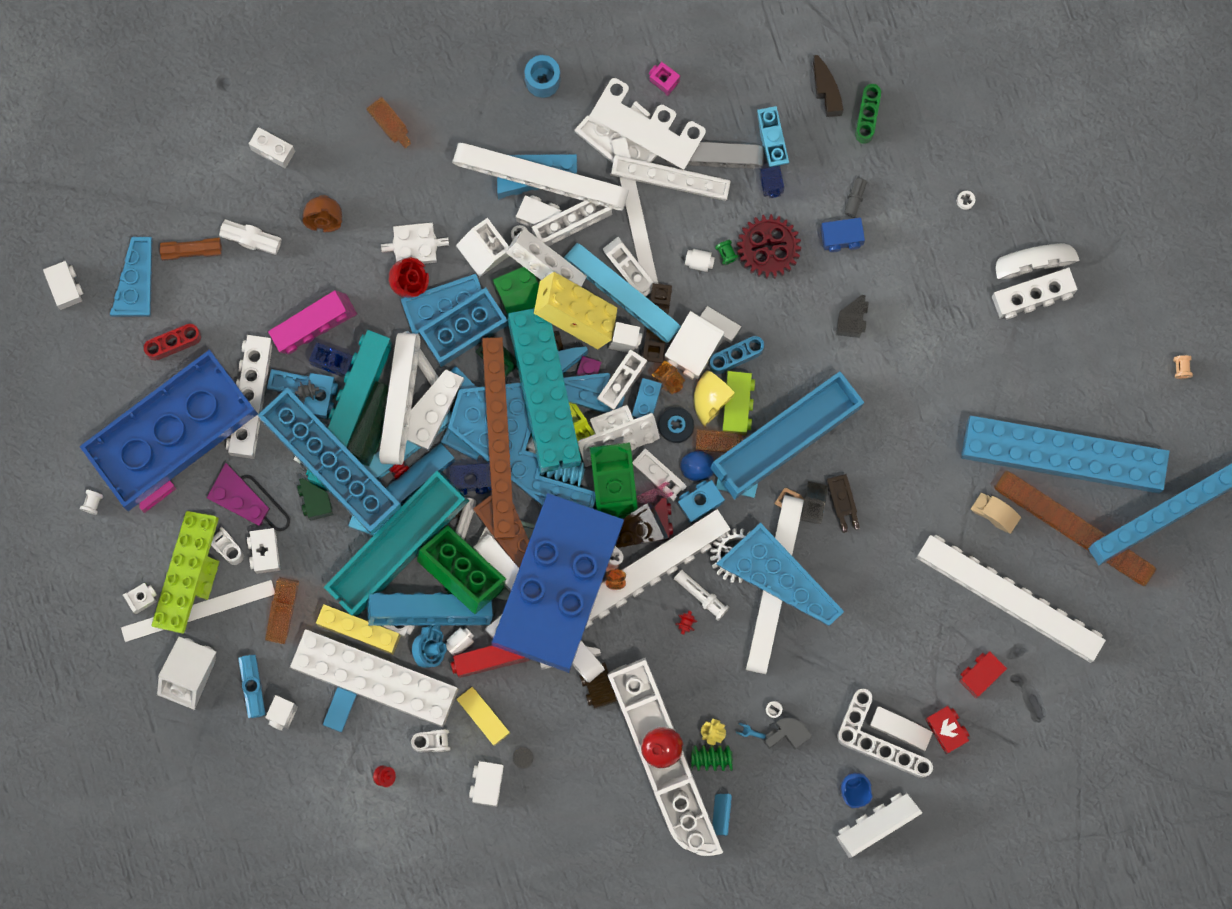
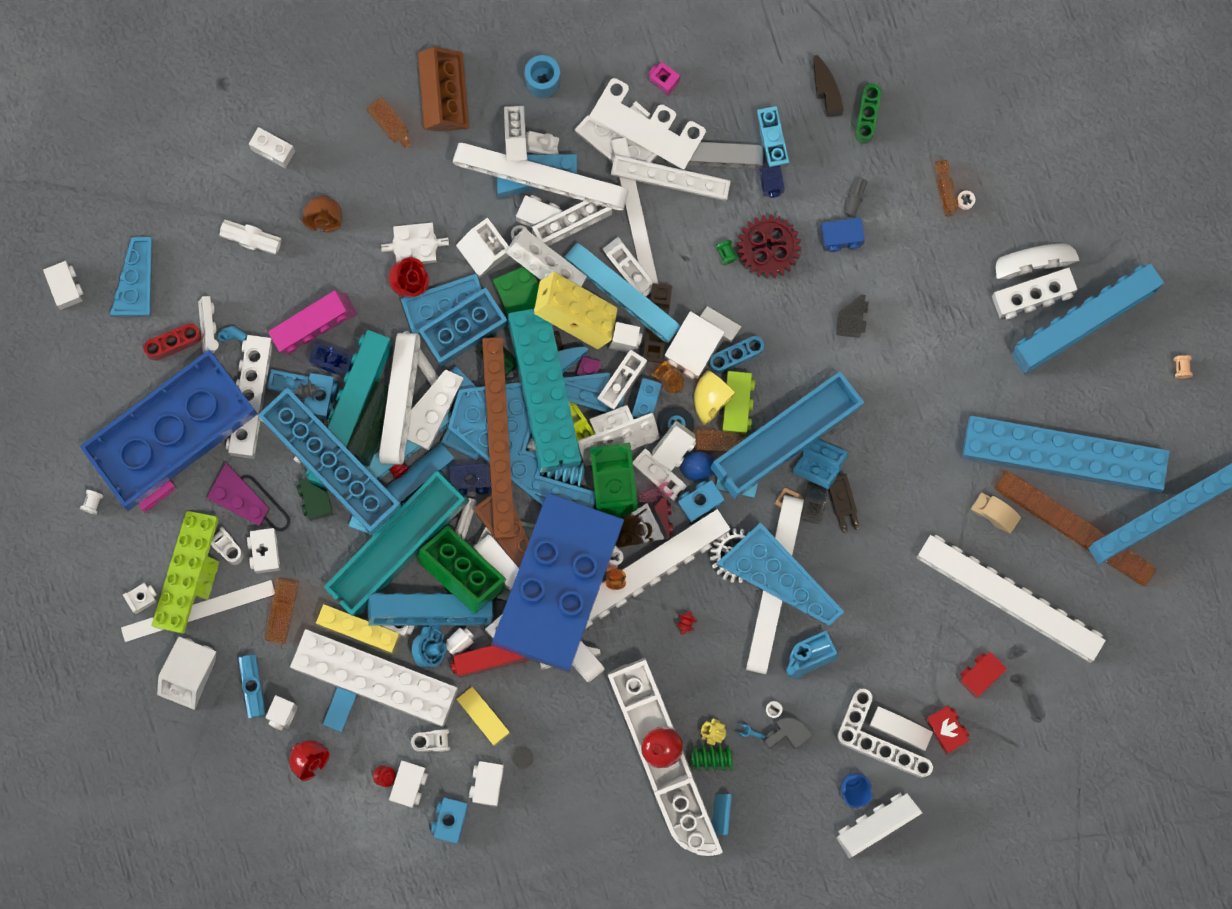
dark orange axle [160,238,222,261] -> none
dark brown brick [579,662,617,710] -> none
white pin [674,570,730,621] -> none
white brick [685,249,715,272] -> none
none -> white plate [198,296,219,353]
none -> dark azure arm [217,326,248,343]
none -> red cylinder [289,740,330,781]
none -> white brick [389,761,428,808]
none -> dark orange slope [418,47,469,132]
none -> dark azure brick [431,798,468,844]
none -> white brick [504,106,527,163]
none -> white hips [526,131,559,155]
none -> white brick [652,421,696,471]
none -> dark azure piece [786,631,838,679]
none -> dark azure slope [793,439,848,489]
none -> clear orange hinge [934,160,958,217]
none -> dark azure piece [1012,264,1164,374]

